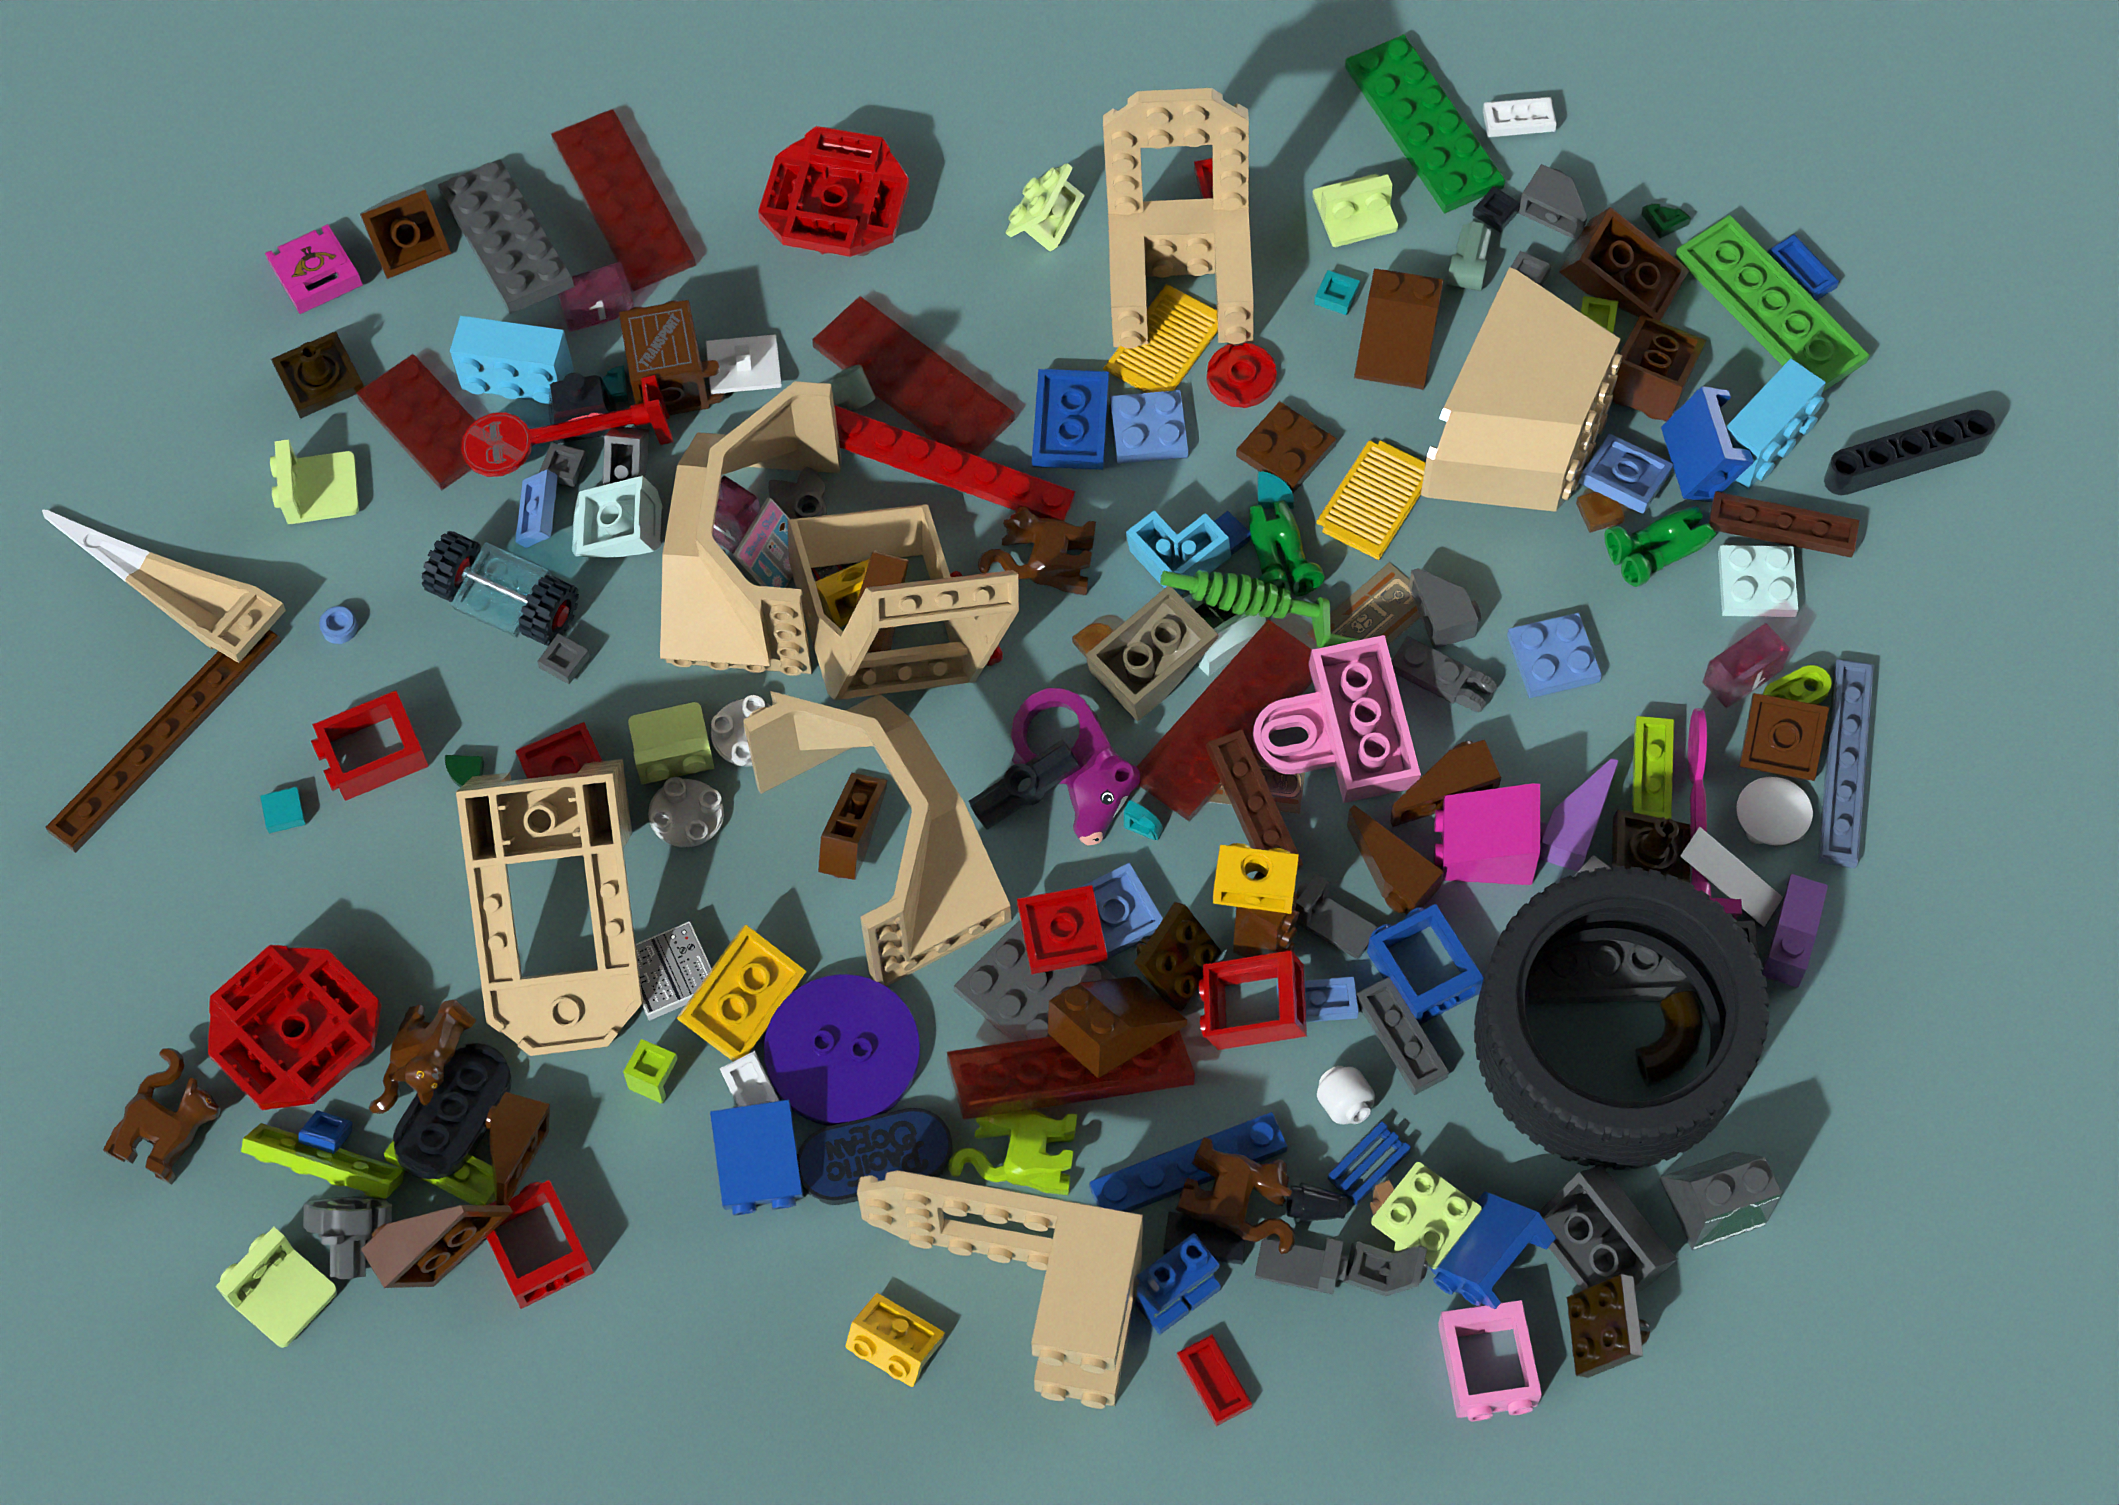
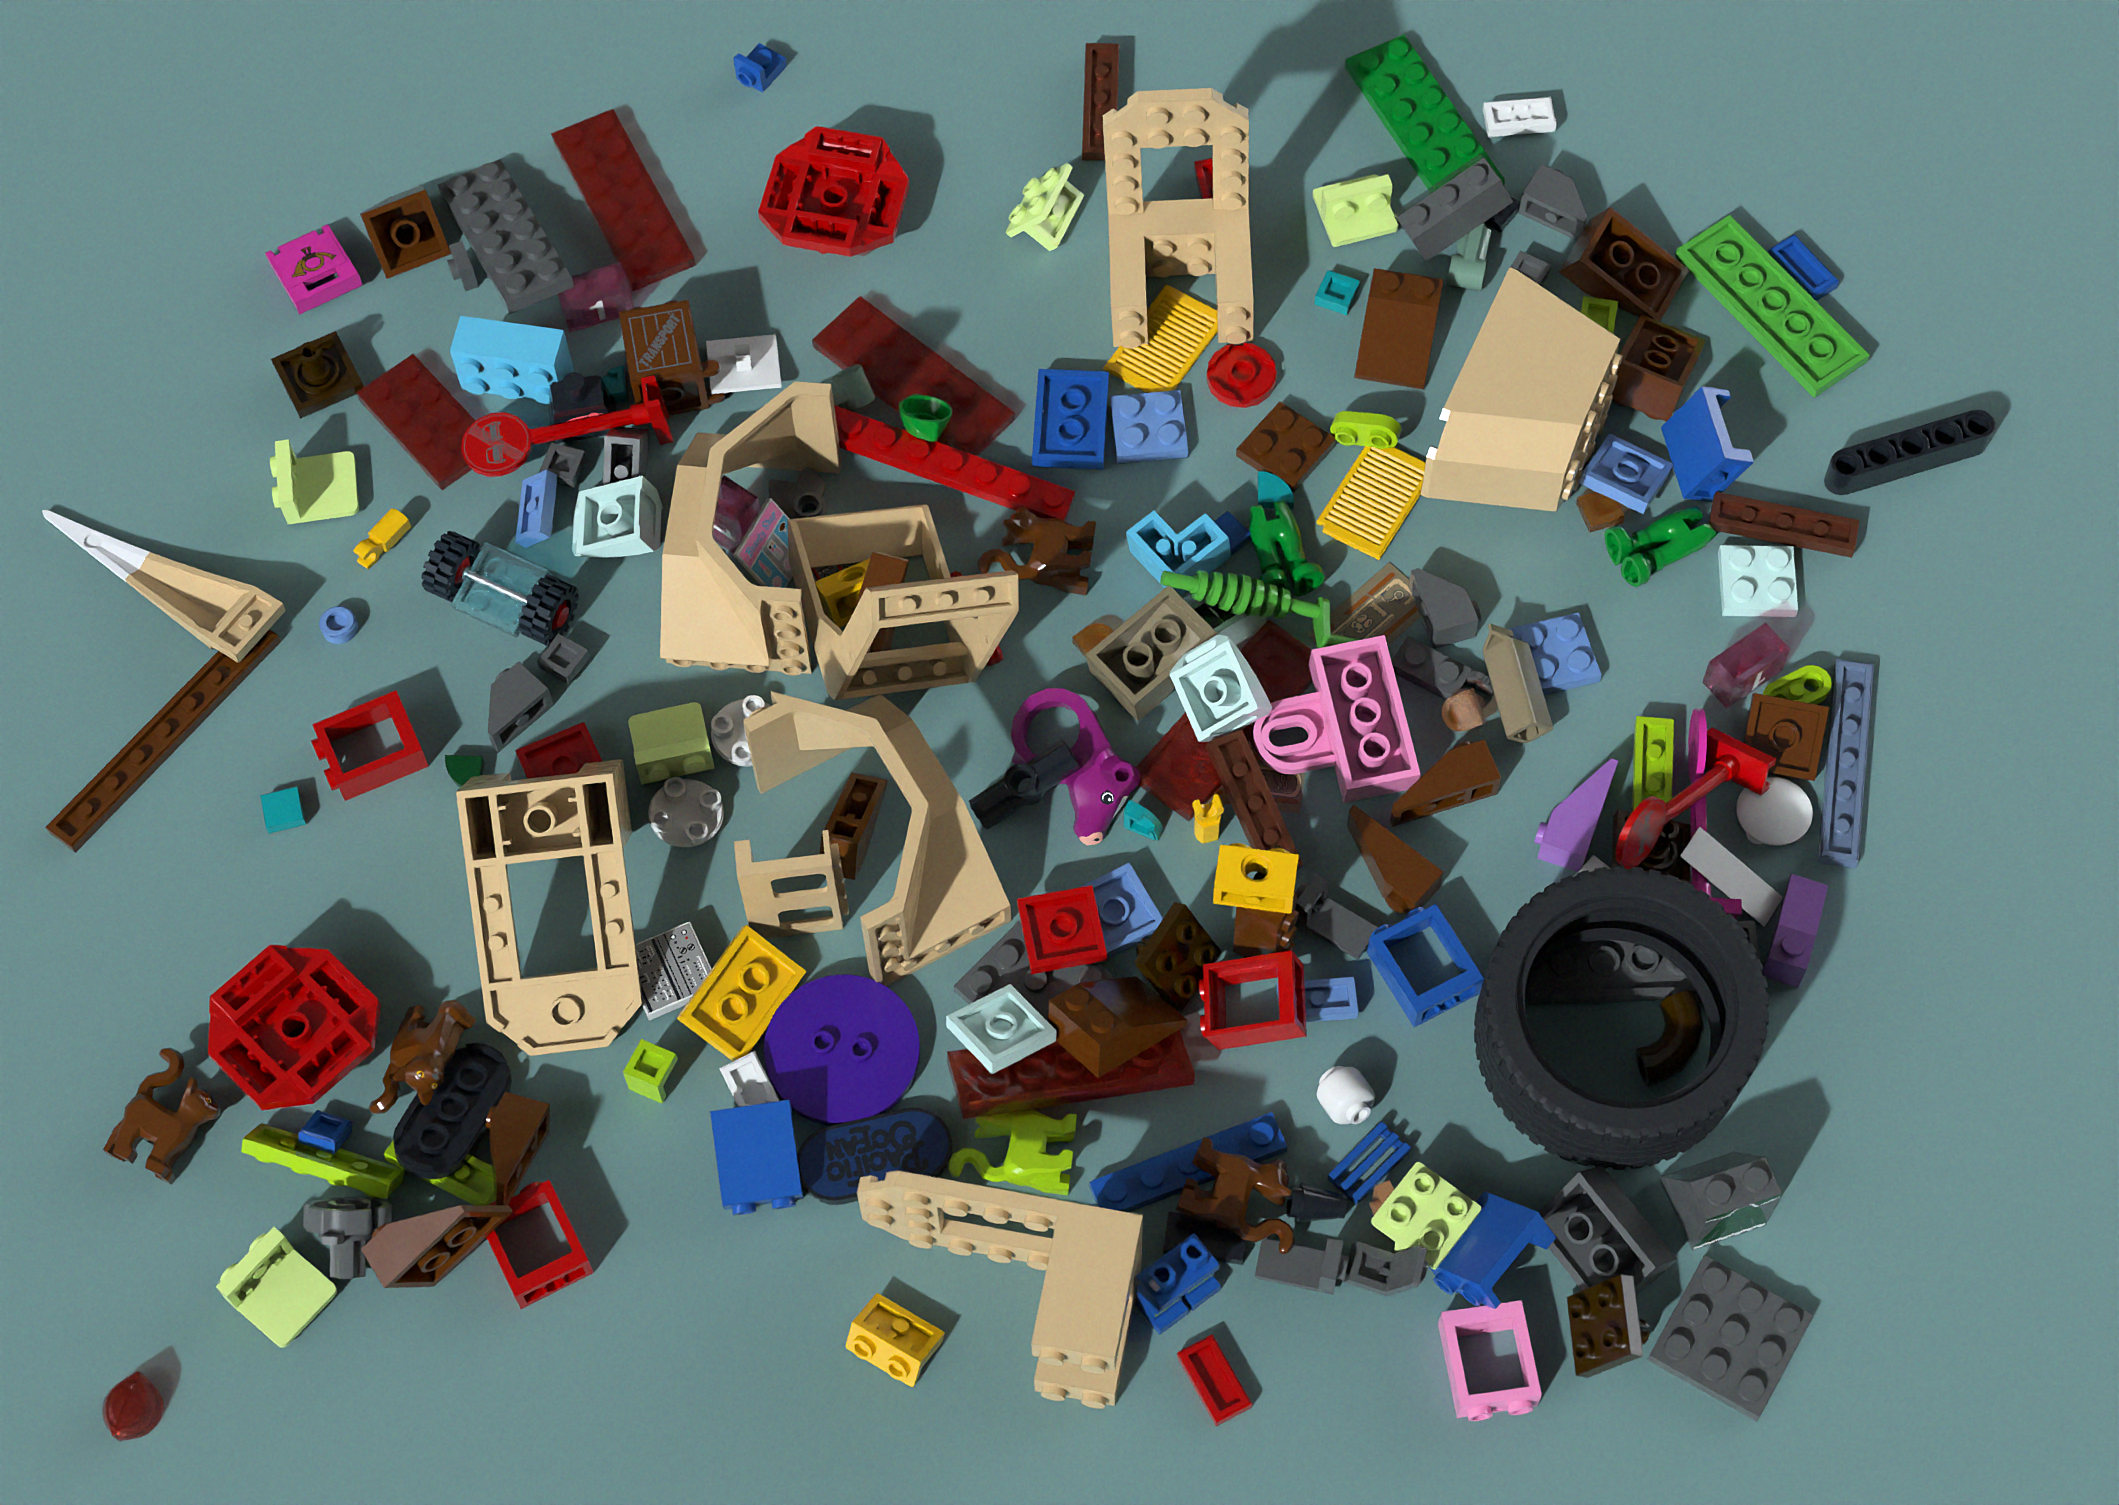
dark grey plate [1356,977,1449,1095] -> none
dark pink slope [1434,783,1540,885] -> none
dark green tile [1641,204,1691,239] -> none
medium azure brick [1726,358,1826,489] -> none
none -> clear red hat [102,1371,163,1441]
none -> yellow bar [353,508,411,569]
none -> dark grey plate [447,241,478,291]
none -> dark grey slope [487,661,554,753]
none -> blue bracket [733,43,787,93]
none -> tan window [734,830,849,939]
none -> green hat [899,394,952,442]
none -> light aqua plate [946,984,1057,1074]
none -> copper plate [1082,43,1119,161]
none -> light aqua slope [1170,634,1272,742]
none -> yellow bar [1192,794,1224,844]
none -> lime plate [1330,411,1402,449]
none -> dark grey slope [1393,154,1513,261]
none -> clear orange tile [1442,688,1486,731]
none -> dark tan piece [1482,623,1554,743]
none -> red piece [1616,727,1776,869]
none -> dark grey plate [1647,1255,1814,1422]

